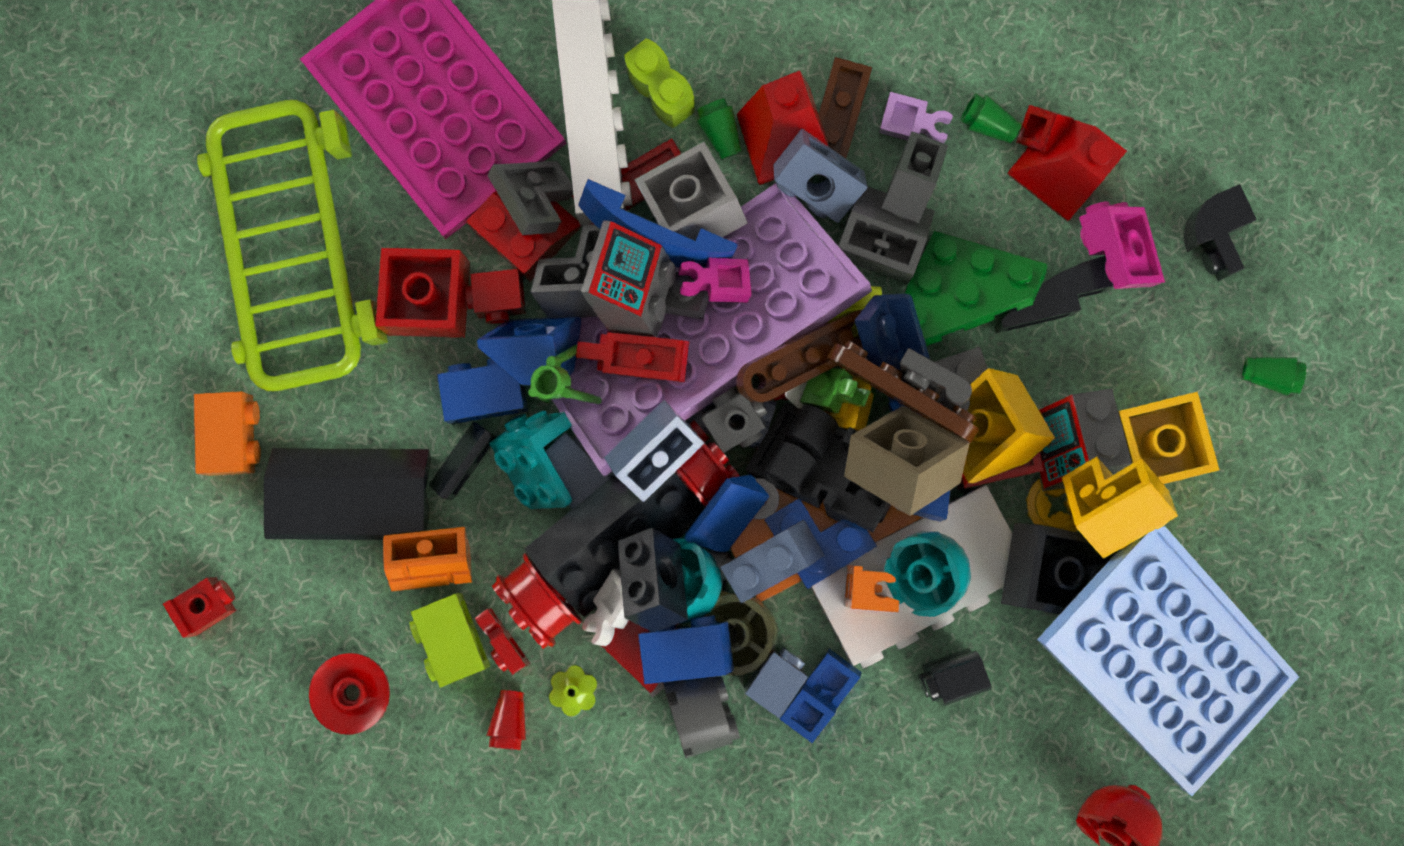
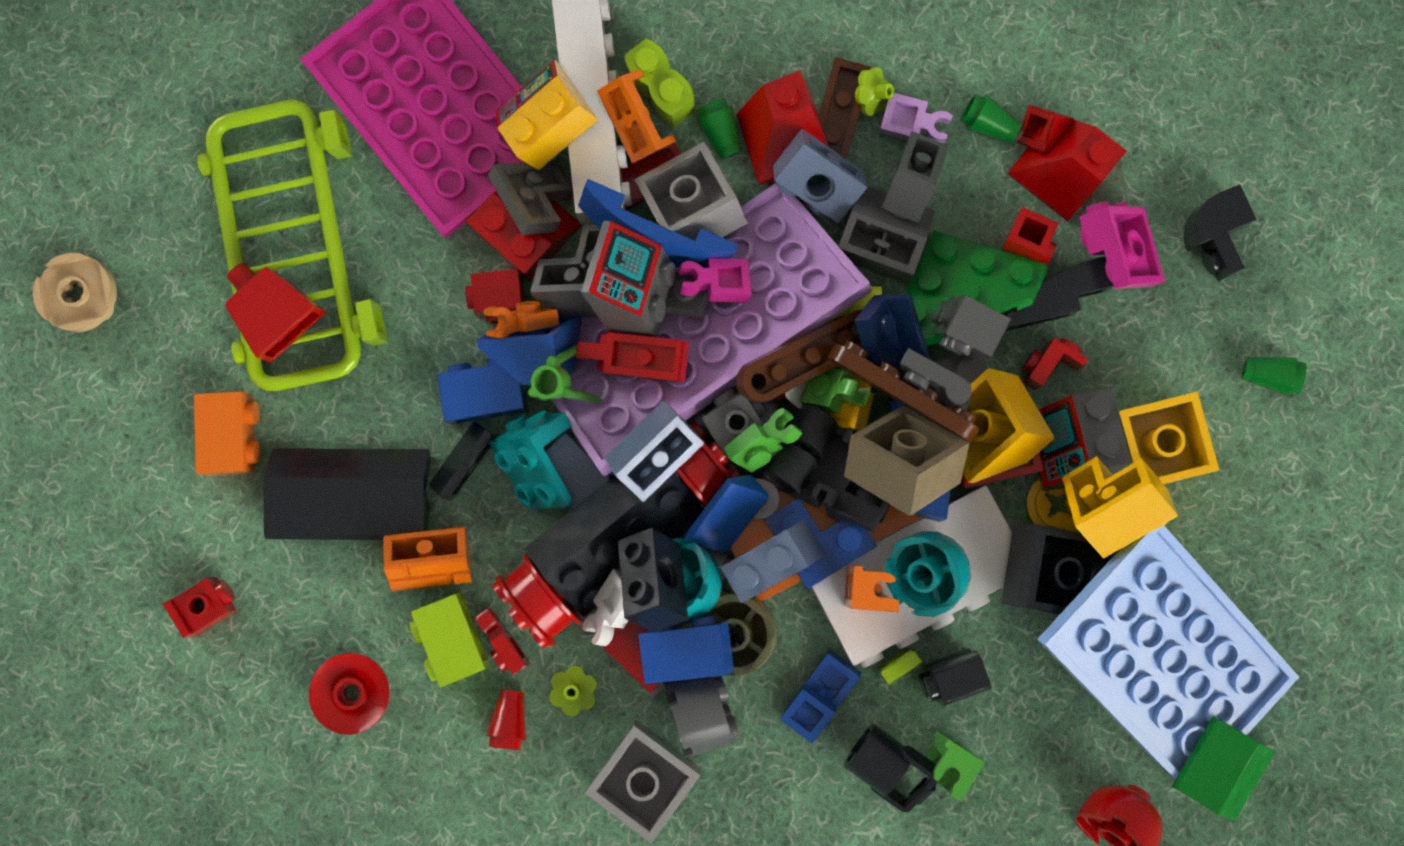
red brick [375,248,470,338] -> none
sand blue brick [744,647,808,719] -> none
none -> tan plate [33,253,117,332]
none -> red torso [225,263,327,363]
none -> orange plate [483,301,559,338]
none -> yellow slope [496,60,598,170]
none -> light grey brick [585,720,701,844]
none -> orange hinge [597,69,677,163]
none -> bright green plate [724,408,802,473]
none -> black piece [844,723,938,812]
none -> lime plant [855,67,894,116]
none -> lime tile [877,648,923,685]
none -> bright green hinge [925,730,985,802]
none -> dark grey brick [932,295,1011,357]
none -> red brick [1000,207,1059,264]
none -> red bracket [1022,338,1088,390]
none -> green slope [1172,716,1275,821]

